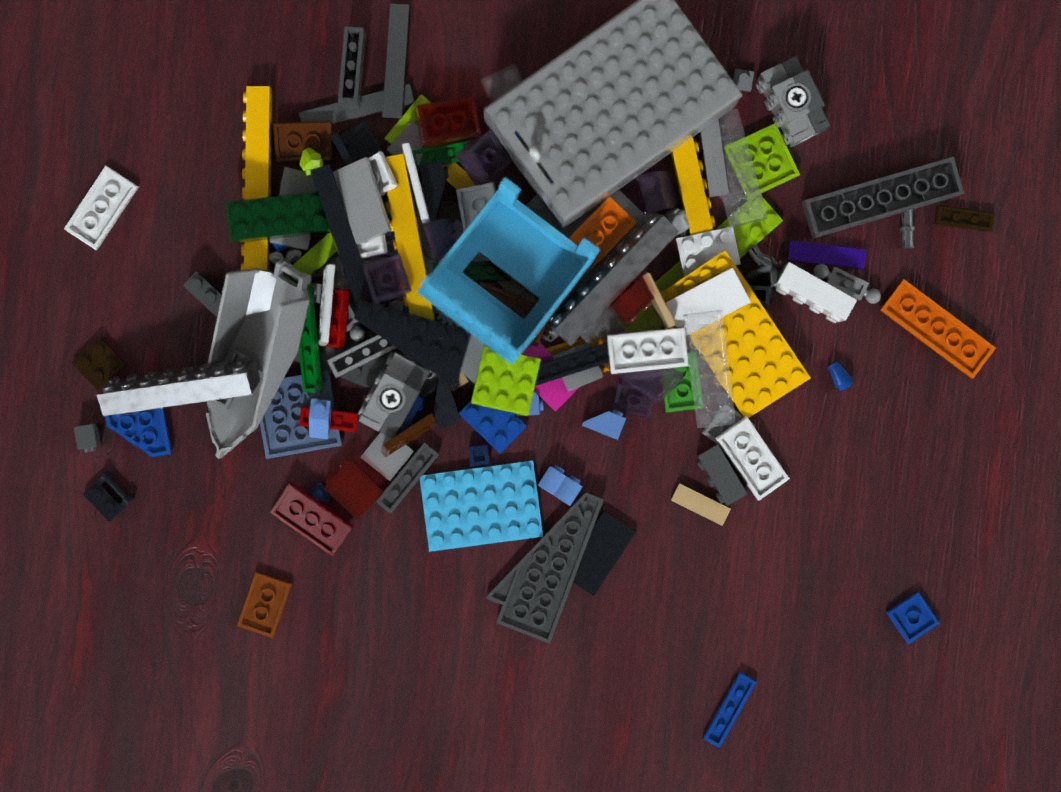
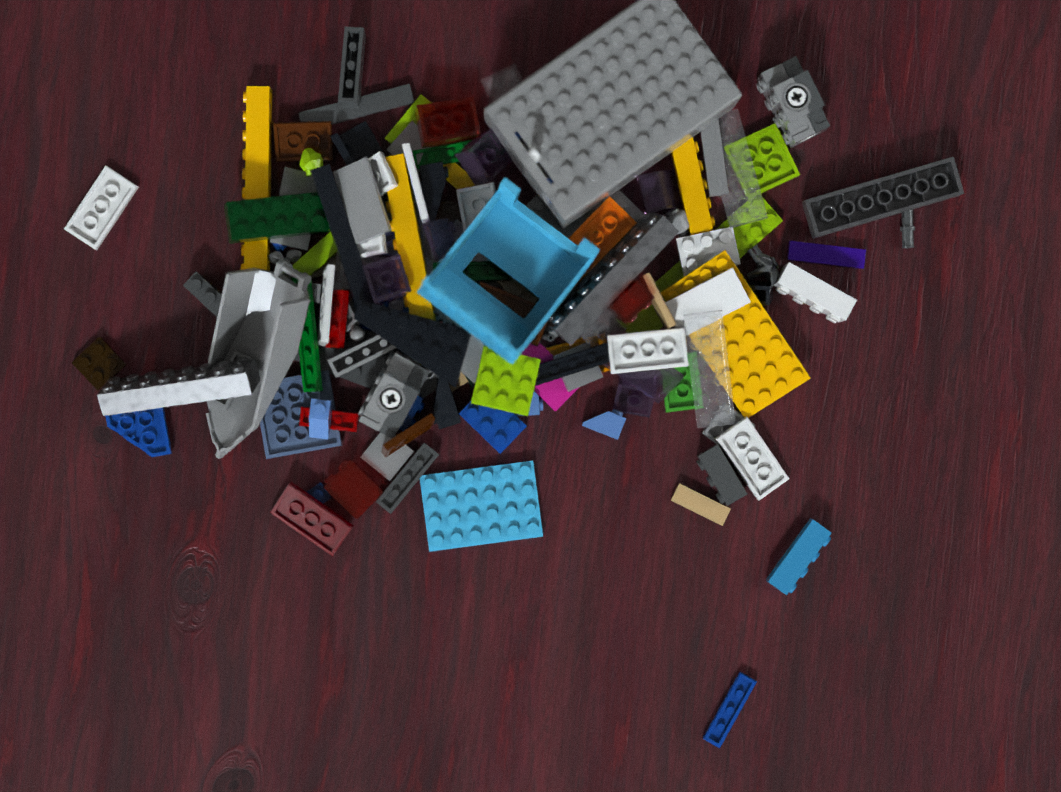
dark grey brick [74,424,101,453] -> none
black plate [83,471,135,522] -> none
dark orange tile [237,571,293,638] -> none
dark grey tile [382,4,410,118] -> none
dark blue plate [468,445,489,466] -> none
dark grey wing [486,493,604,644] -> none
medium blue brick [537,464,582,506] -> none
black tile [573,511,636,596] -> none
light grey plate [733,69,754,92] -> none
light grey plate [813,264,881,304] -> none
blue cone [828,362,854,392] -> none
orange plate [880,279,996,379] -> none
blue tile [886,591,940,645] -> none
dark brown tile [934,205,995,232] -> none
none -> dark azure brick [766,518,831,595]

